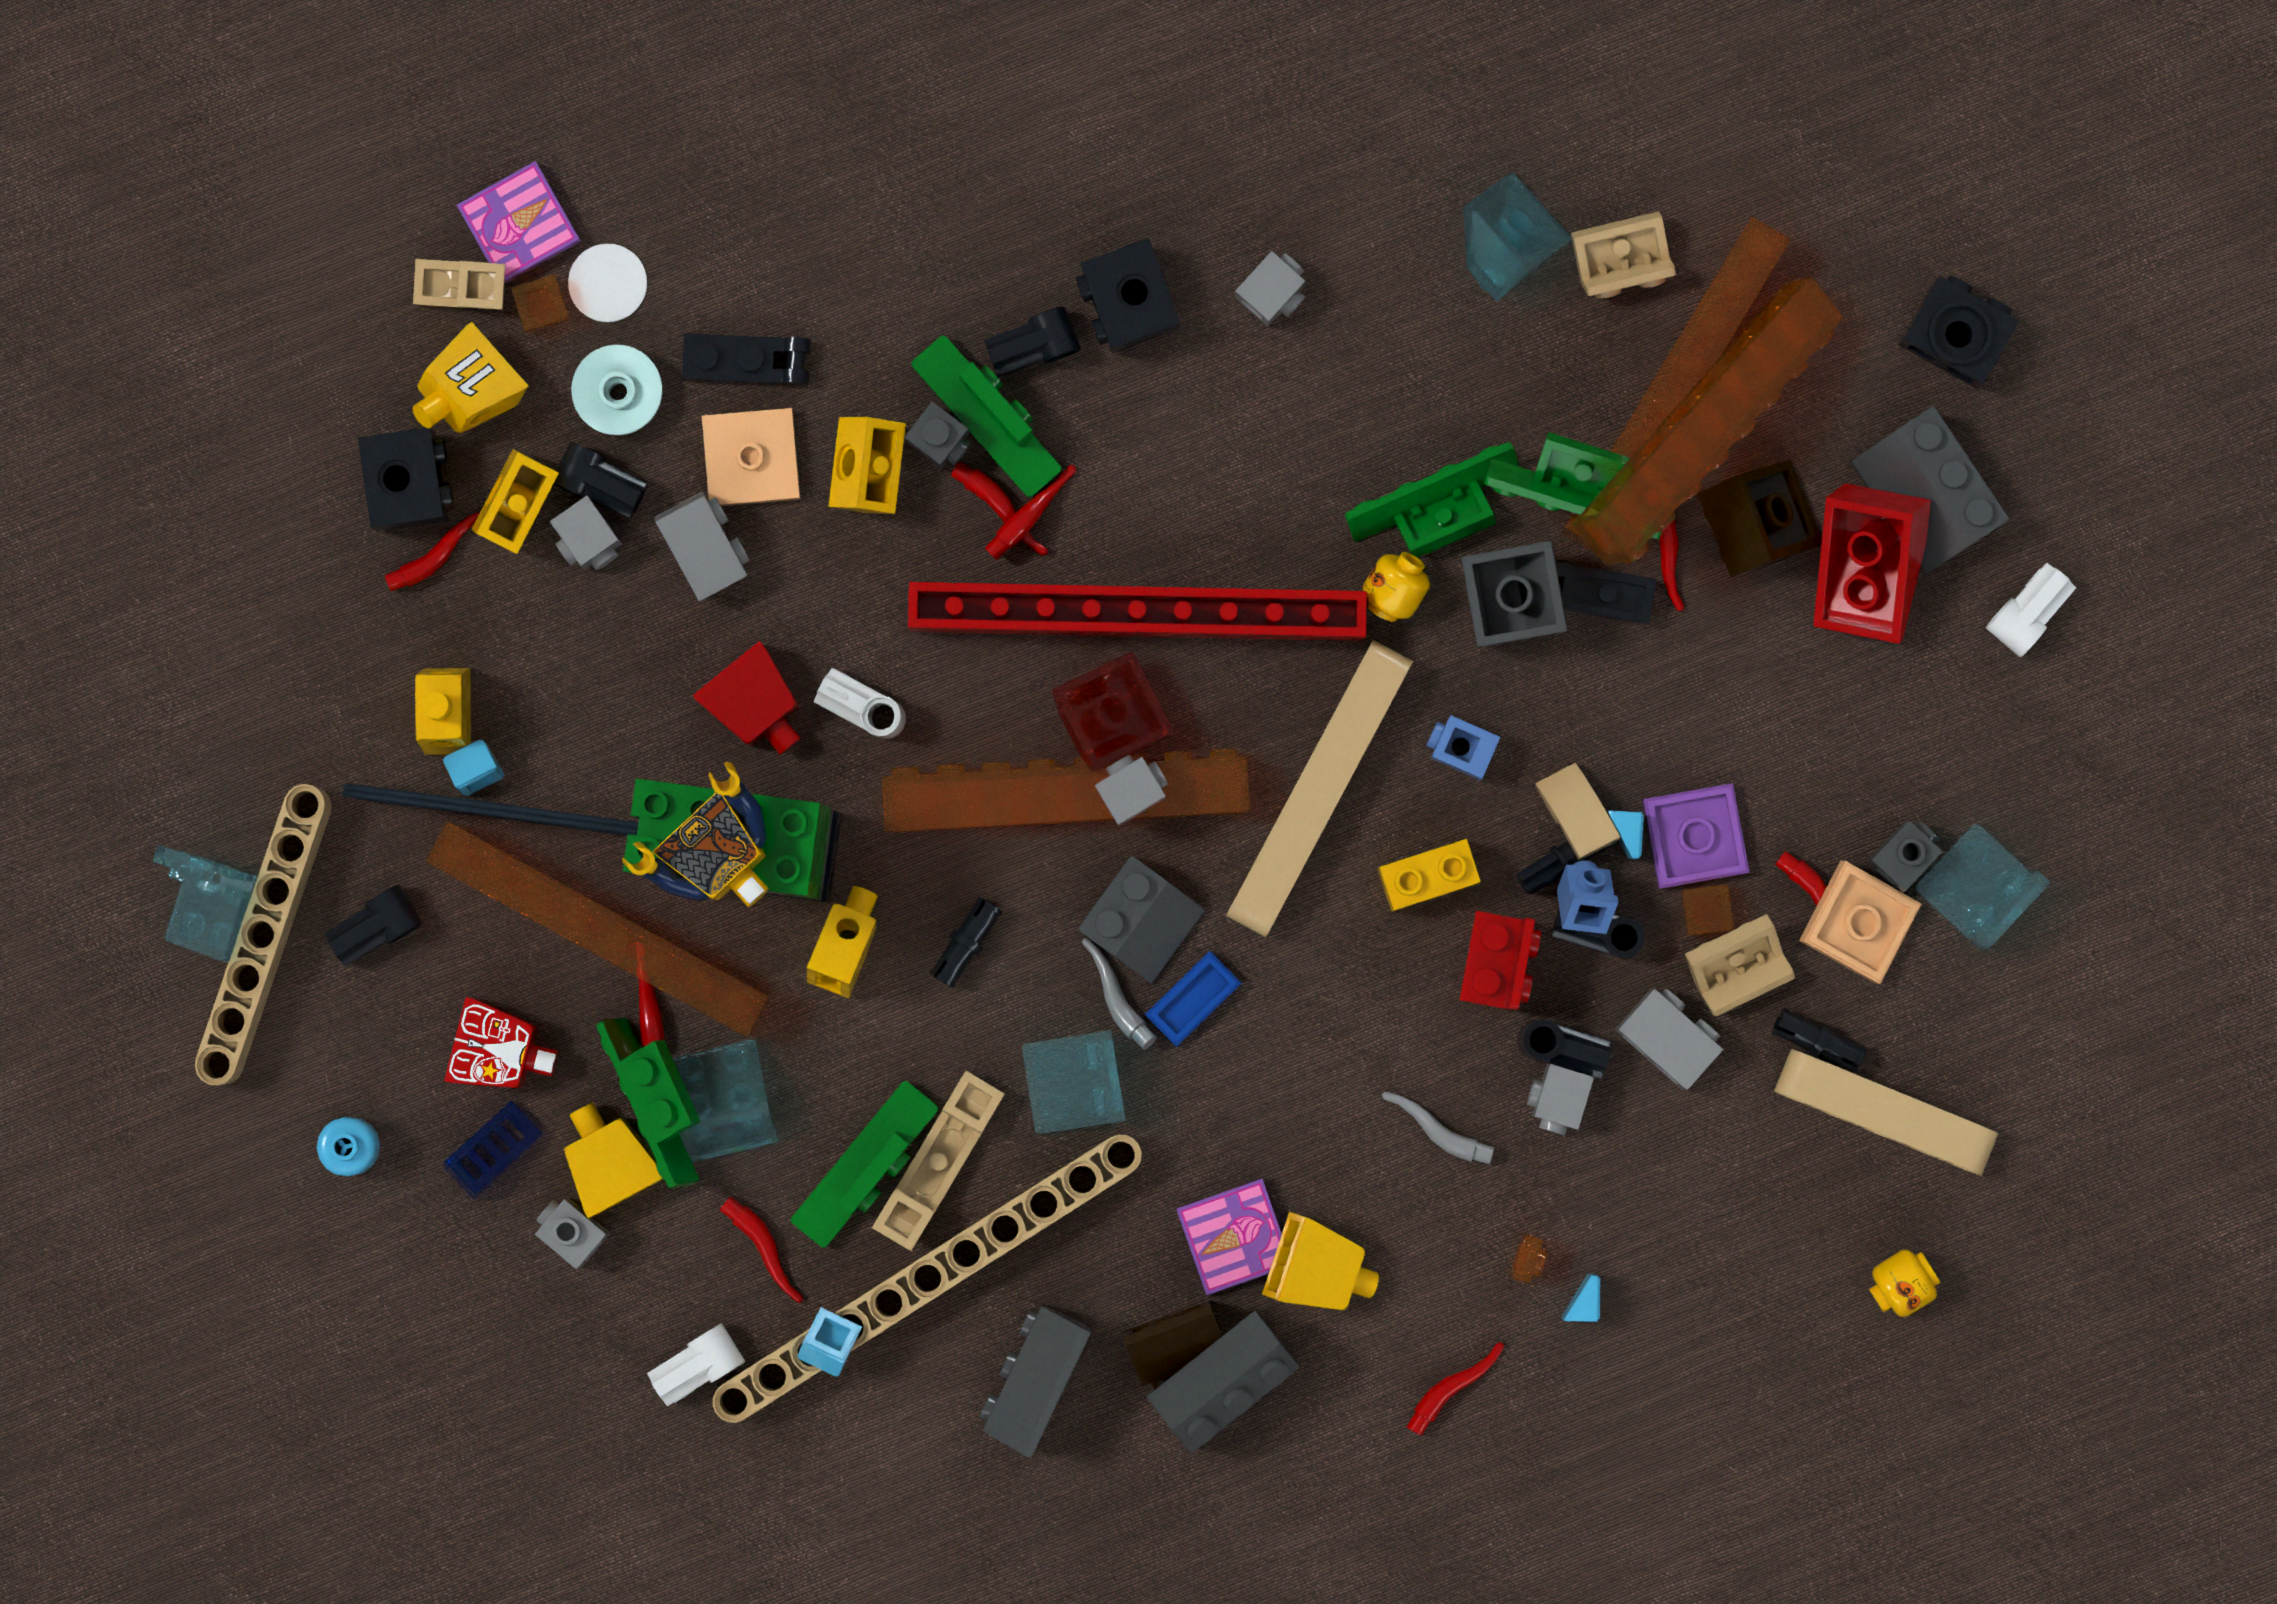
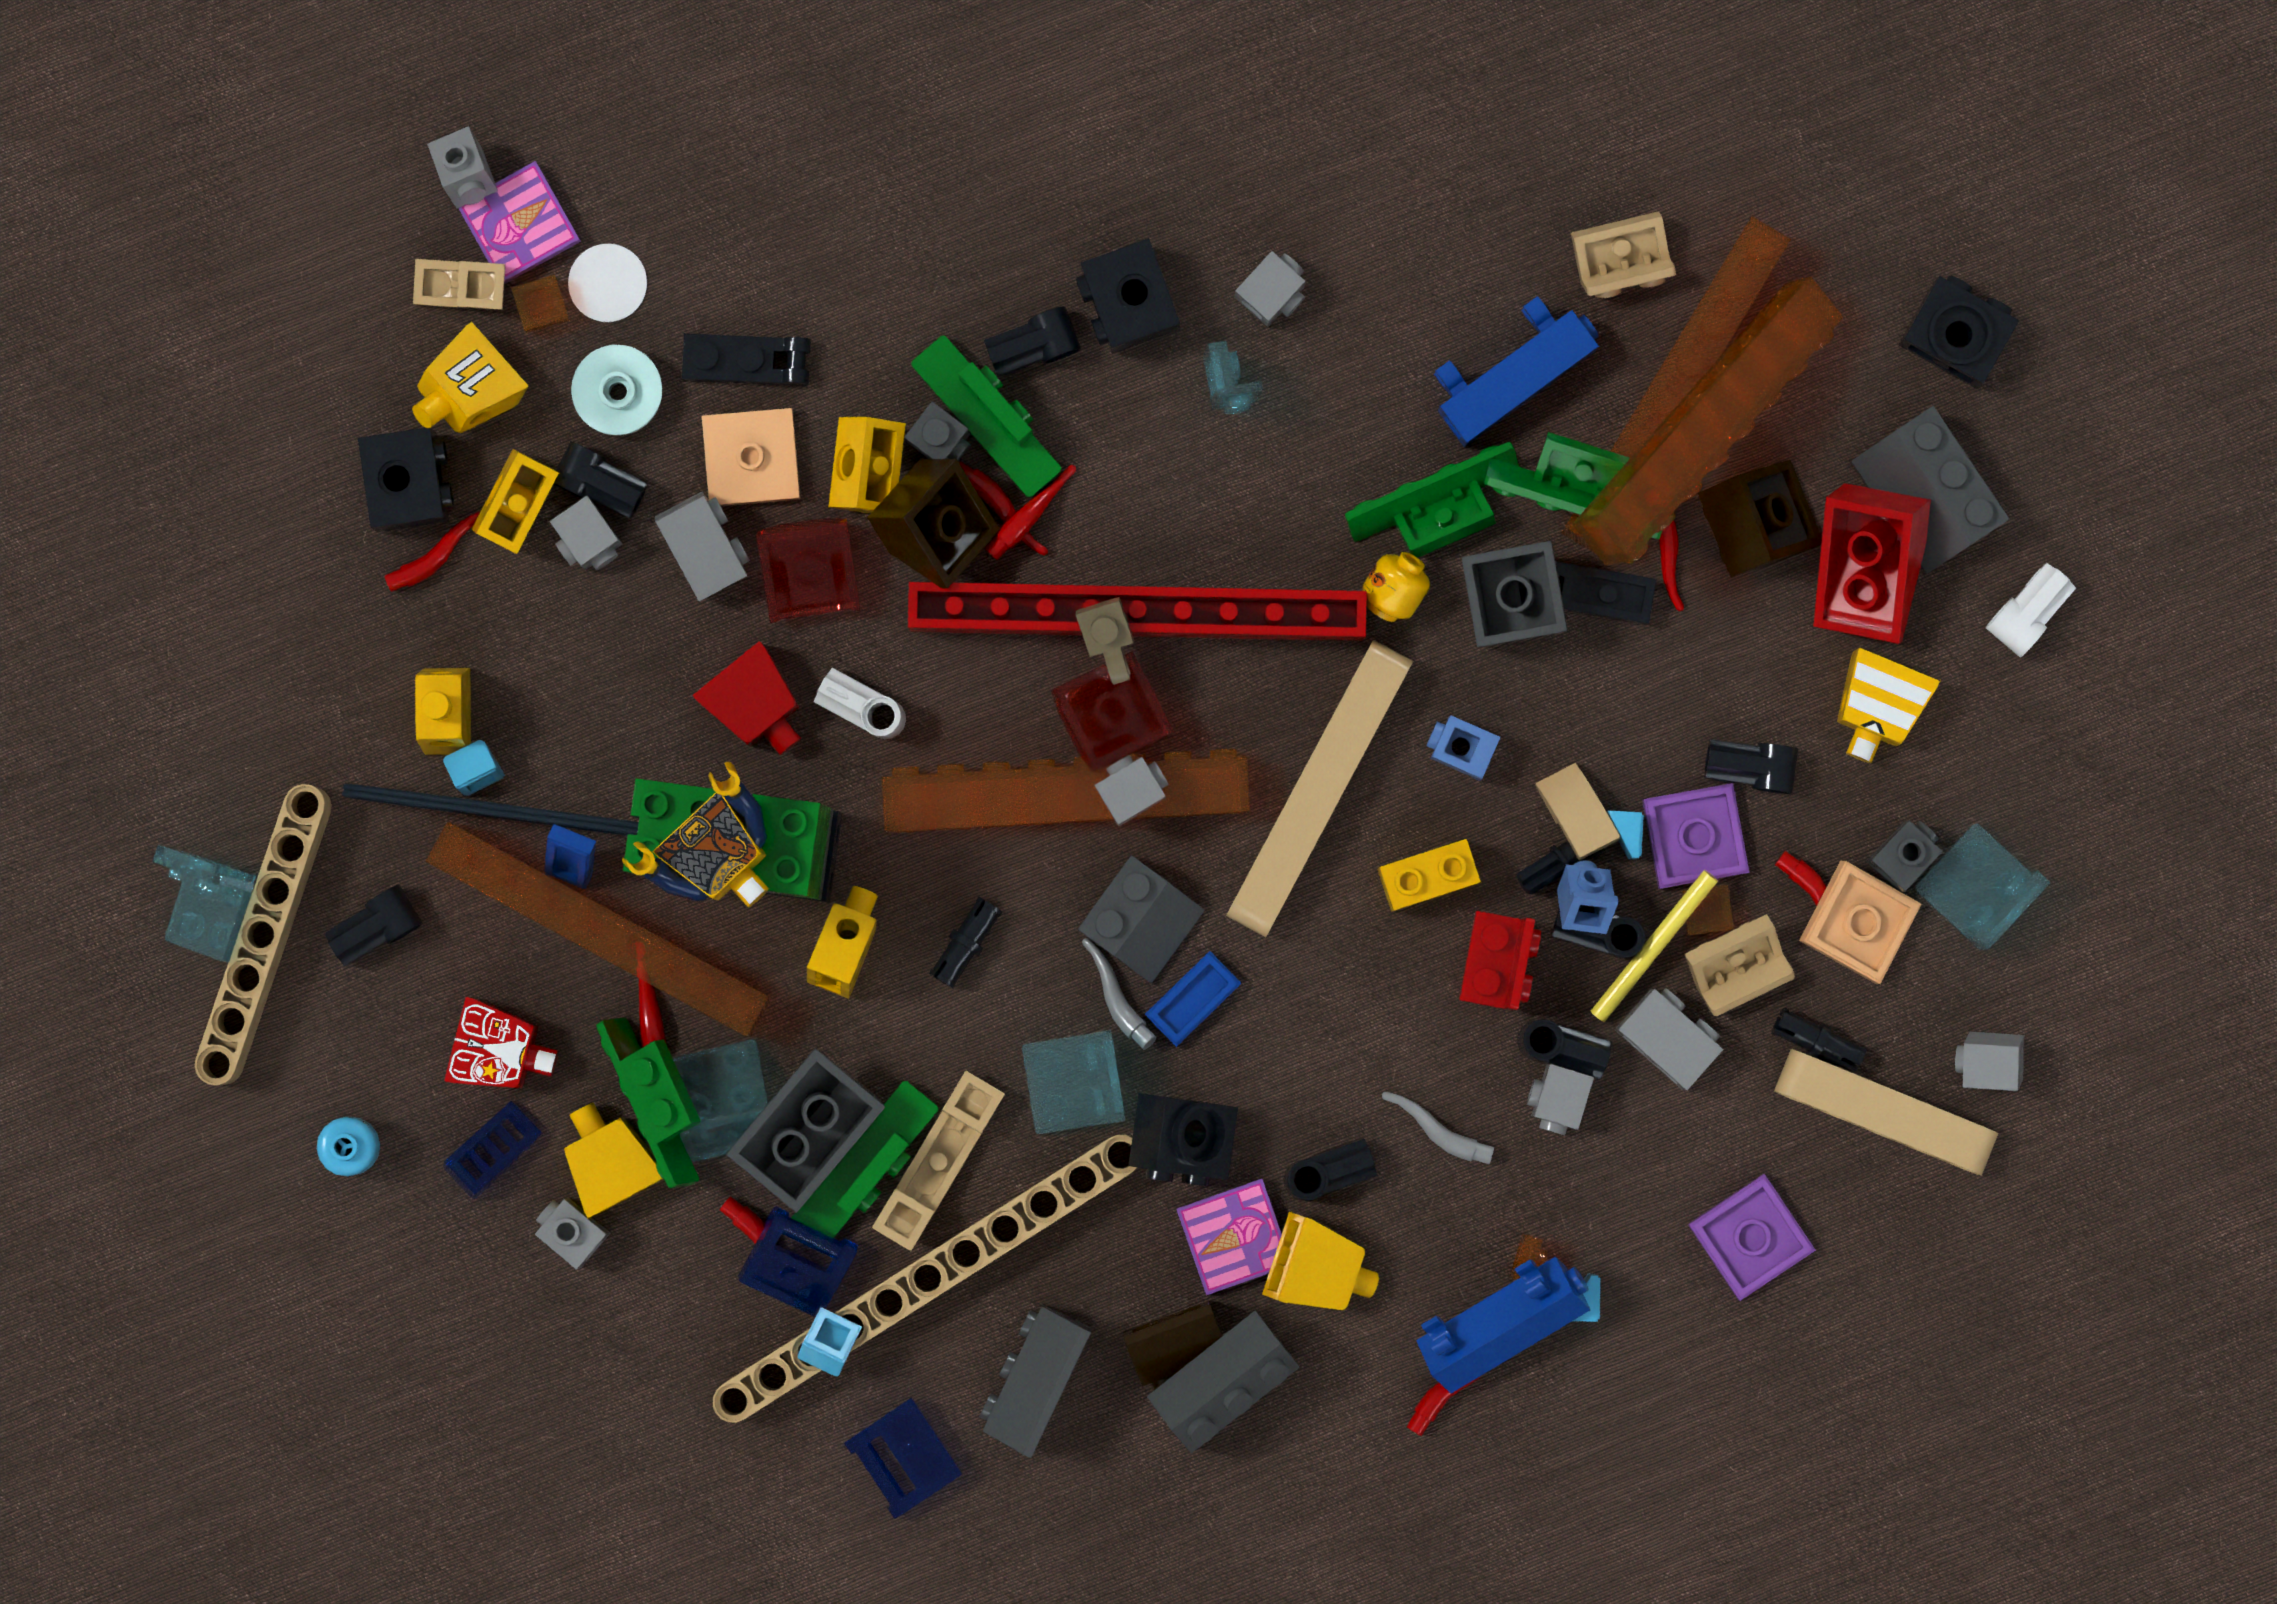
white piece [647,1323,746,1406] -> none
clear light blue slope [1463,172,1572,302] -> none
yellow head [1869,1249,1941,1318] -> none
none -> light grey brick [427,126,498,209]
none -> blue tile [544,824,596,889]
none -> dark grey slope [726,1048,885,1213]
none -> clear blue plate [738,1206,858,1317]
none -> clear red slope [756,518,860,623]
none -> clear blue plate [844,1397,963,1519]
none -> dark brown slope [867,459,1000,589]
none -> dark tan plate [1075,597,1134,685]
none -> black brick [1128,1093,1238,1186]
none -> clear light blue bracket [1203,341,1263,415]
none -> black piece [1283,1138,1378,1201]
none -> blue brick [1416,1256,1591,1394]
none -> blue brick [1434,296,1599,448]
none -> light yellow piece [1591,870,1718,1022]
none -> medium lavender tile [1688,1174,1816,1301]
none -> black piece [1704,739,1799,794]
none -> torso [1837,648,1940,763]
none -> light grey brick [1955,1032,2025,1091]

